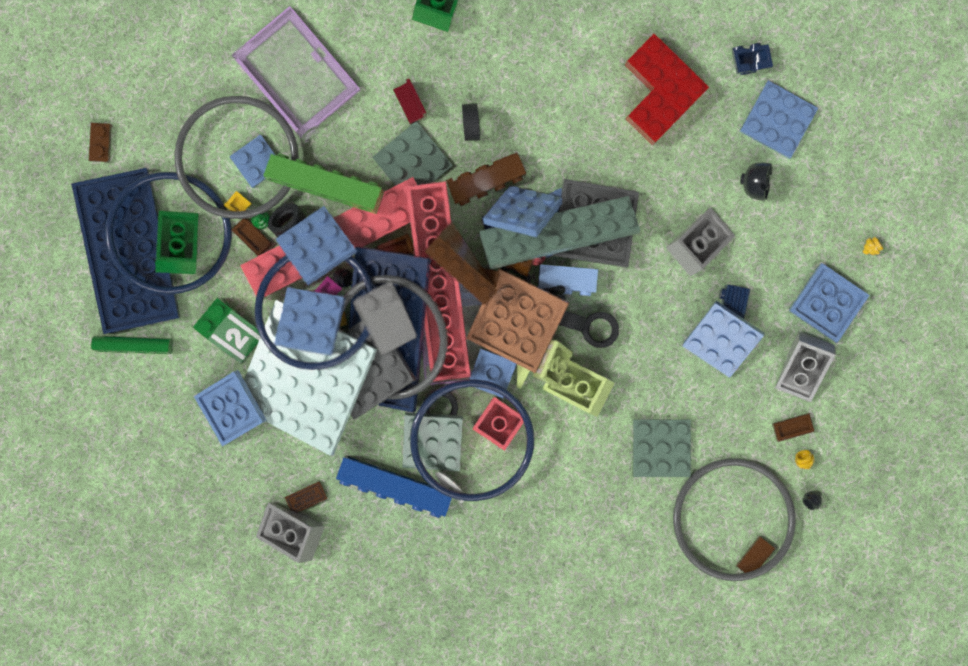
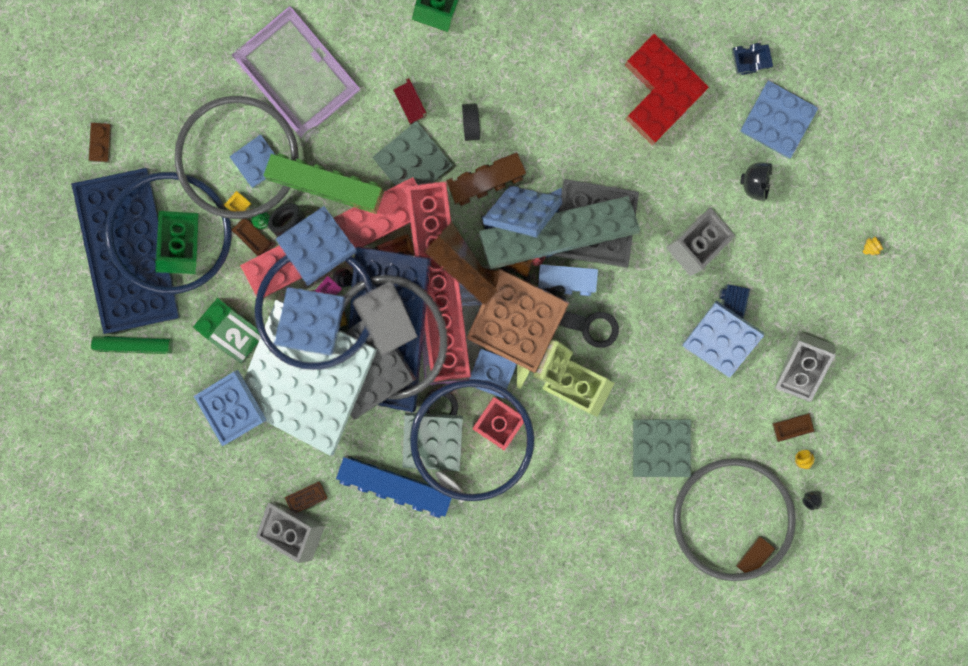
medium blue plate [788,263,870,343] -> none

